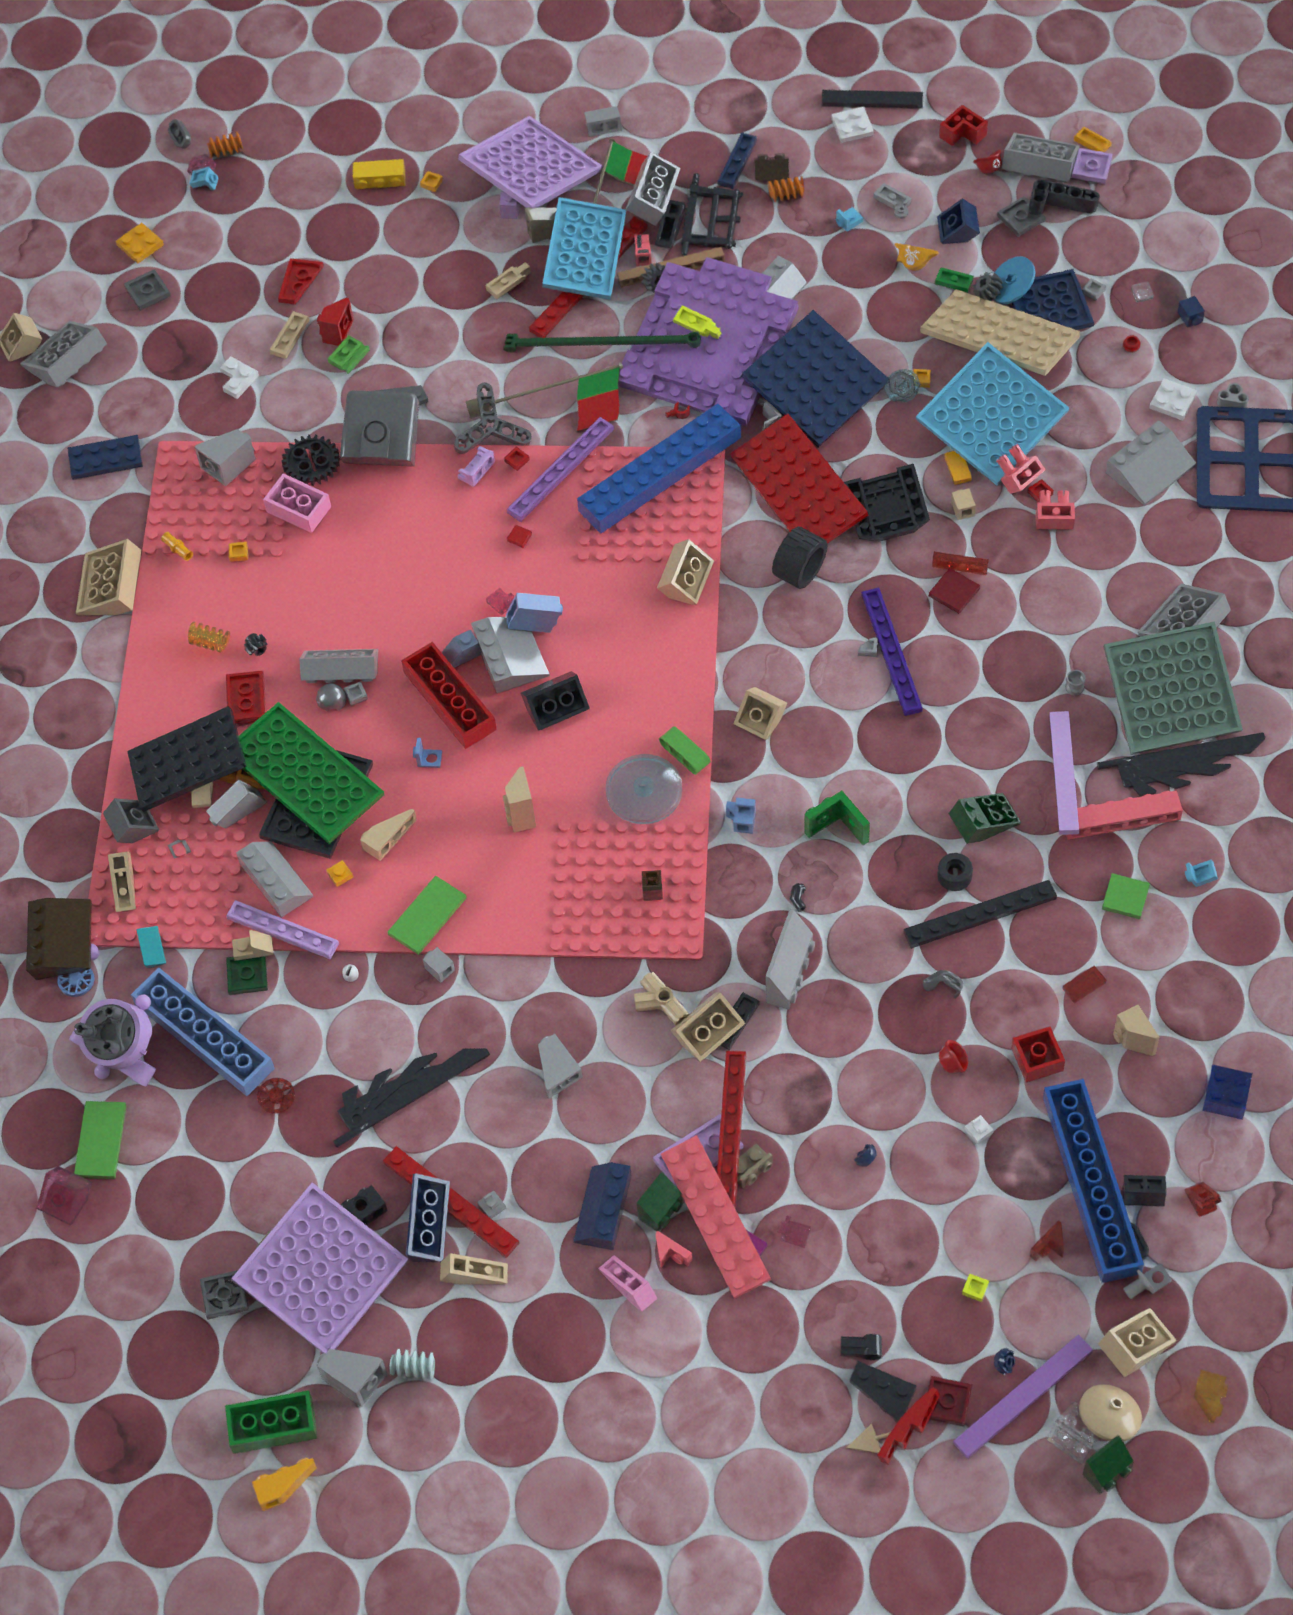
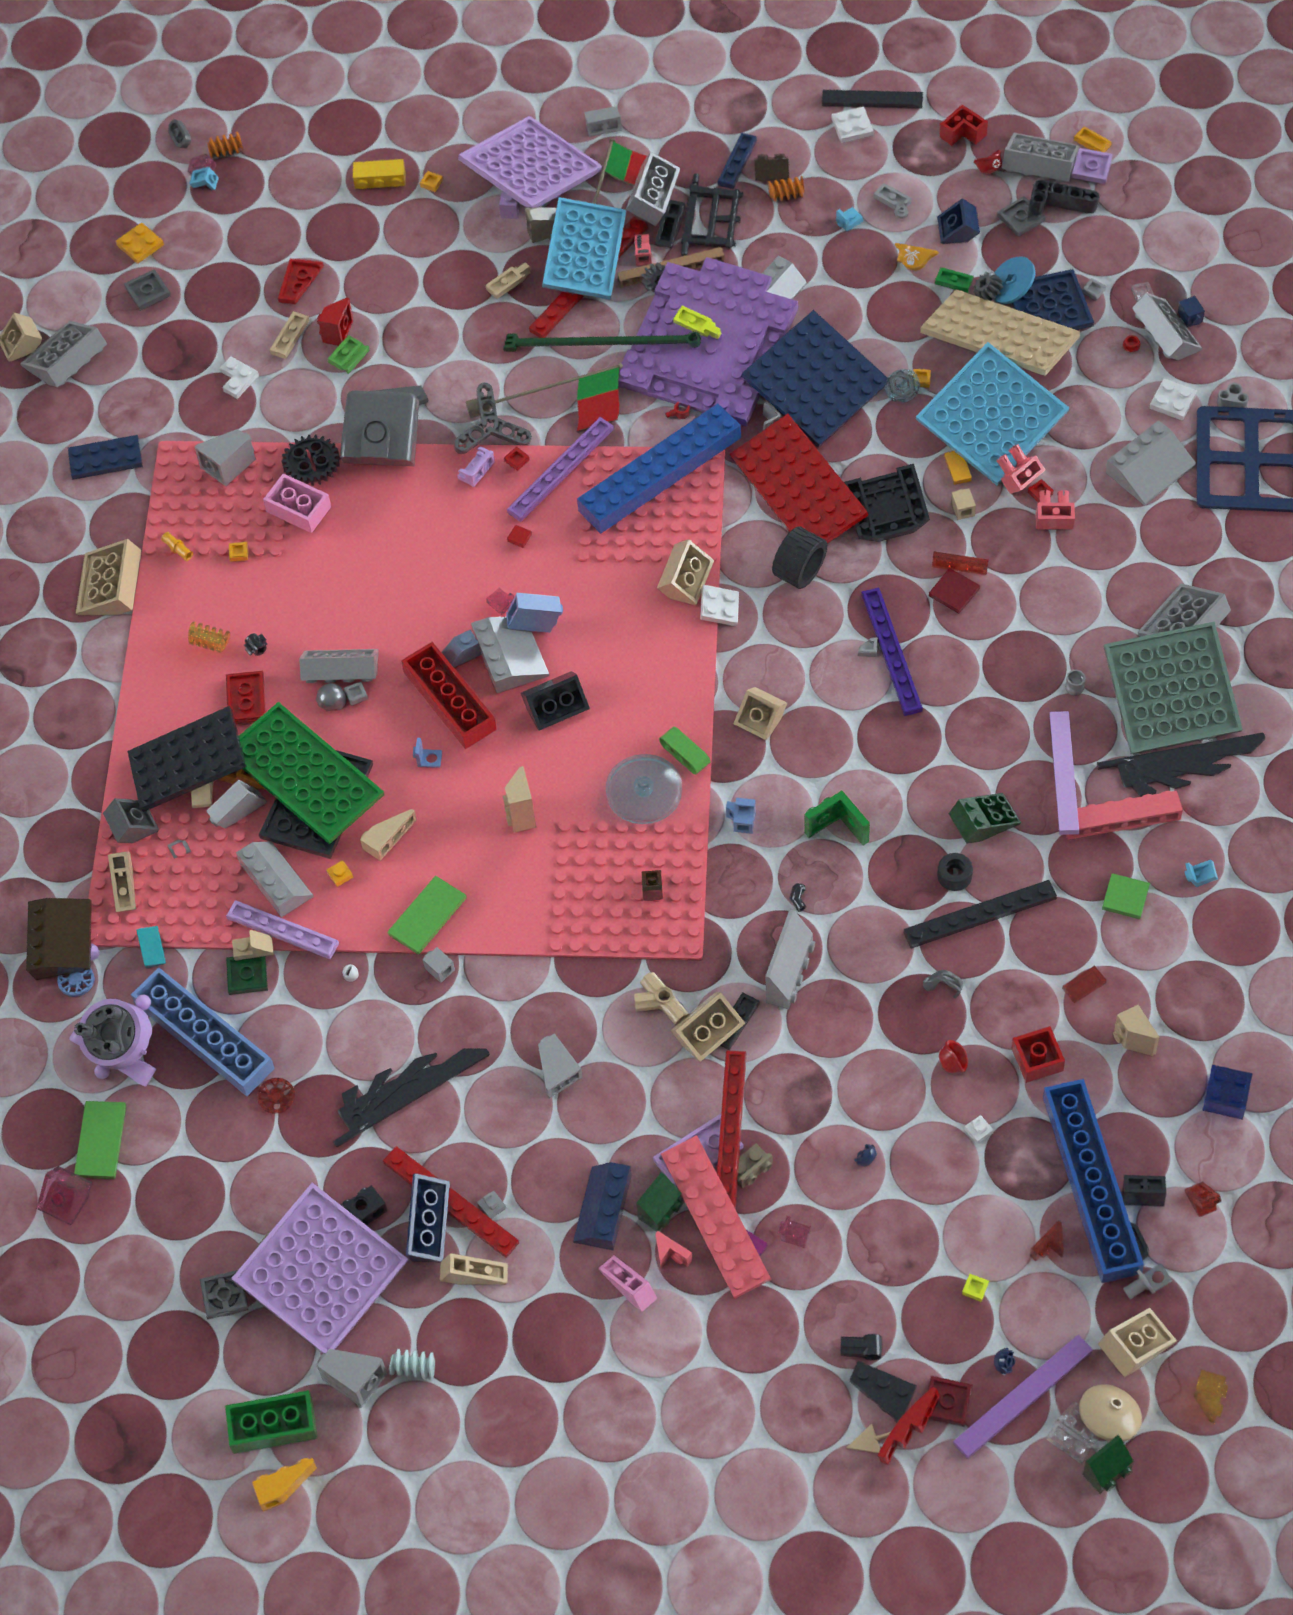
none -> white plate [700,585,739,626]
none -> light grey slope [1132,293,1202,360]

